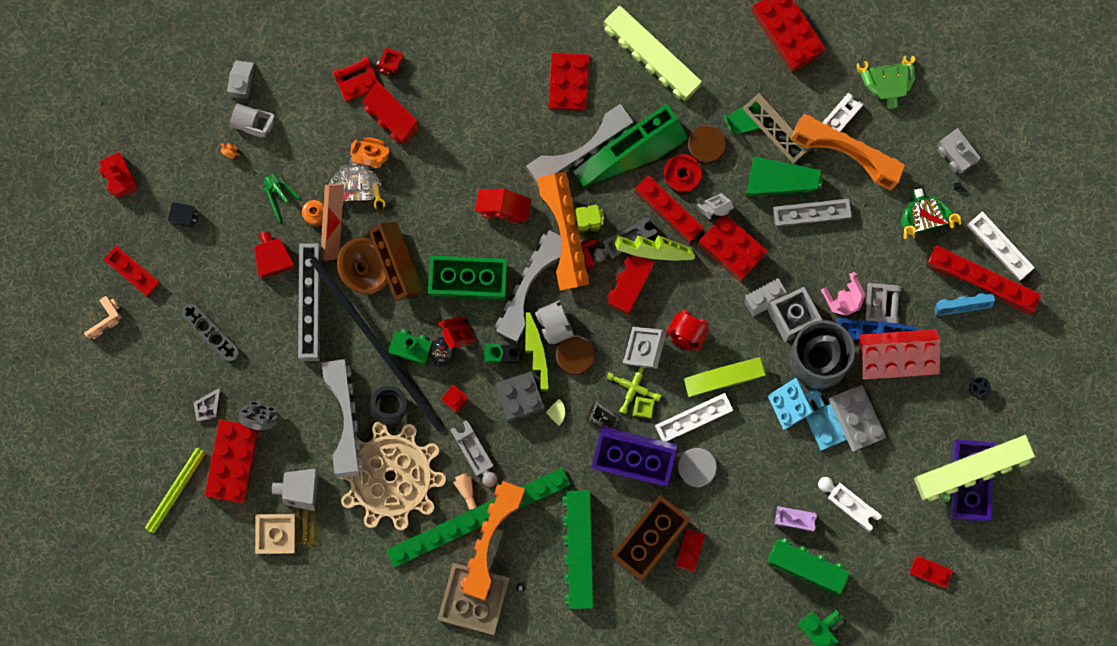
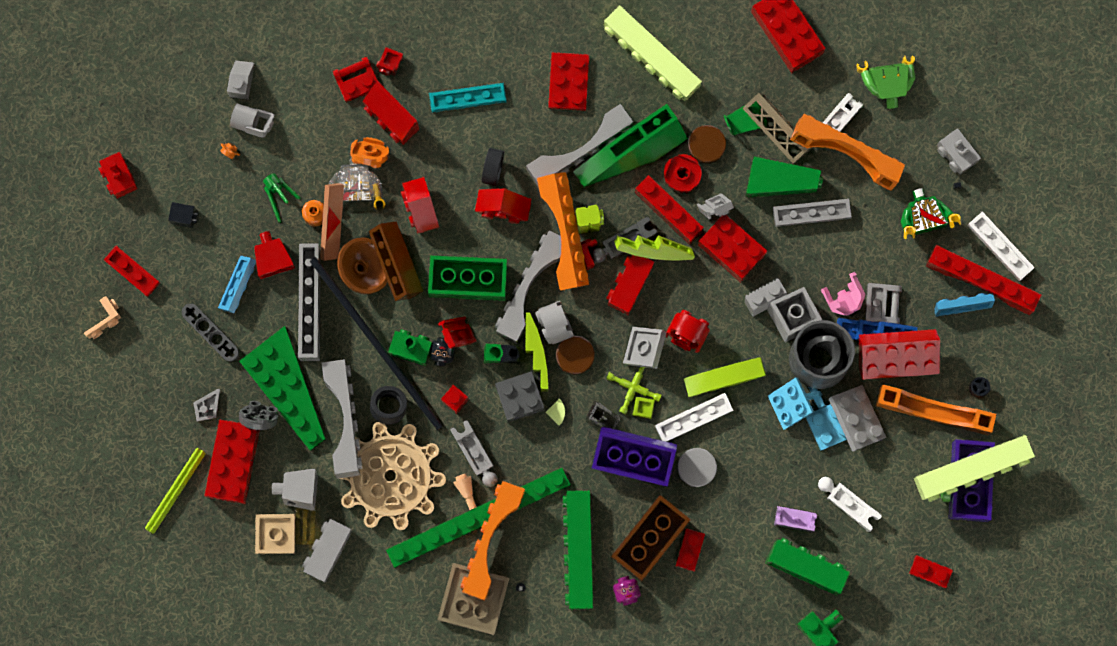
none -> dark azure plate [218,256,256,313]
none -> green wing [239,326,325,451]
none -> light grey brick [303,519,352,583]
none -> red brick [401,177,439,234]
none -> teal tile [429,83,506,112]
none -> black tyre [482,148,504,186]
none -> magenta head [613,576,641,606]
none -> orange arch [876,385,996,435]

